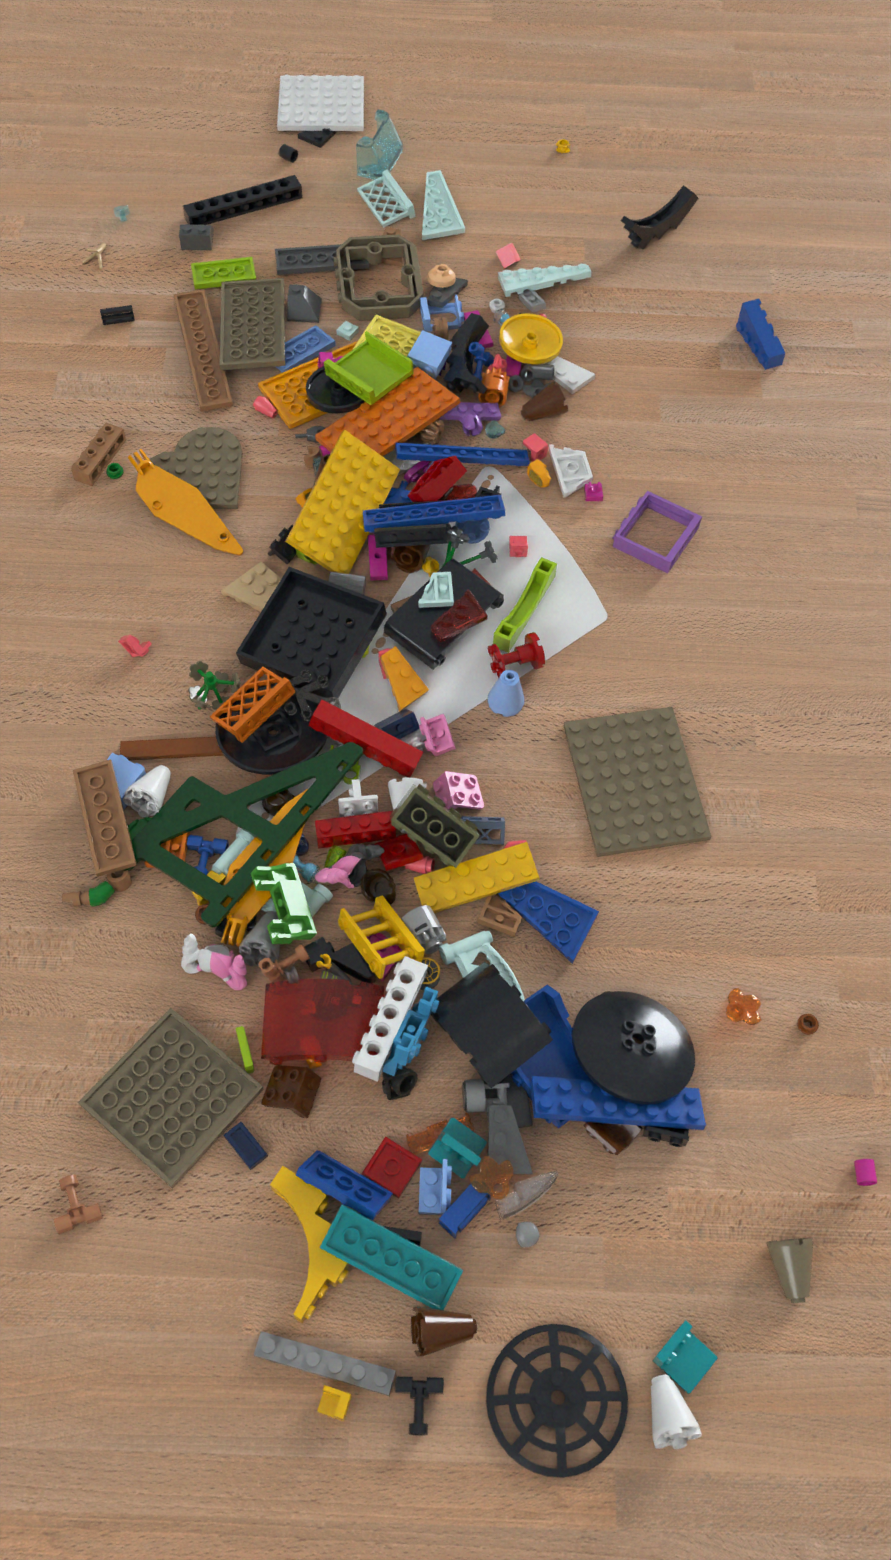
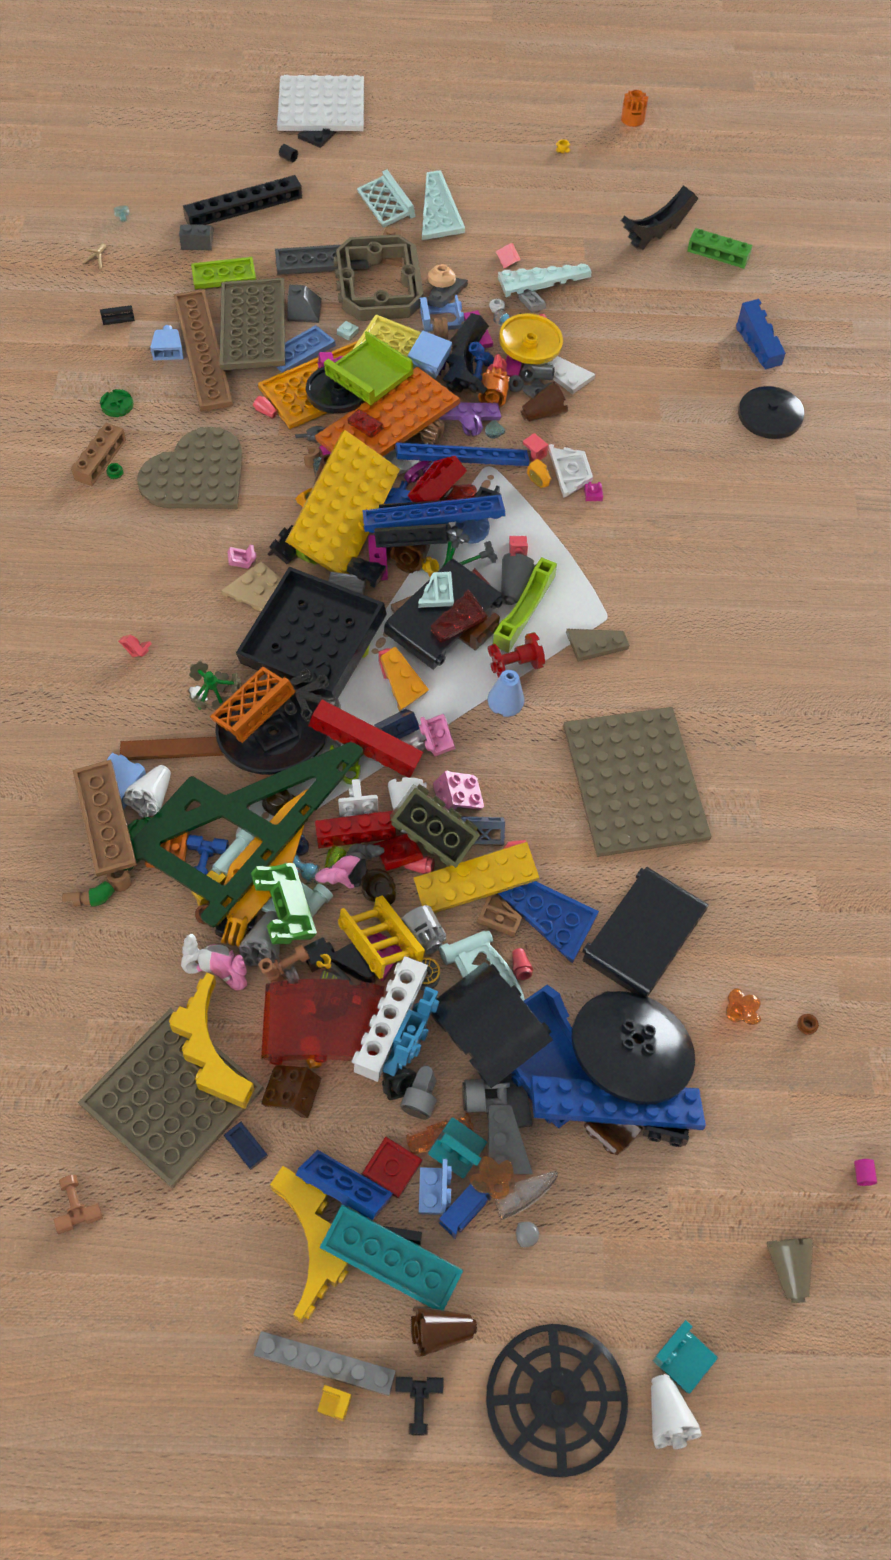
light orange wing [128,449,243,555] -> none
lime tile [236,1026,255,1074] -> none
clear light blue windscreen [356,110,403,180] -> none
medium lavender window [612,491,702,573] -> none
none -> green tile [100,389,134,417]
none -> light blue torso [151,325,184,360]
none -> yellow arch [169,973,255,1109]
none -> bright pink bracket [227,545,256,569]
none -> clear red plate [347,409,384,438]
none -> black wing [347,557,386,588]
none -> light grey piece [400,1066,437,1120]
none -> reddish brown bracket [458,612,500,651]
none -> dark grey cone [501,553,536,605]
none -> coral cone [512,948,533,980]
none -> dark tan wing [566,629,630,662]
none -> black windscreen [582,867,709,998]
none -> orange gear [621,89,648,127]
none -> bright green brick [687,228,753,268]
none -> black dish [738,386,804,439]

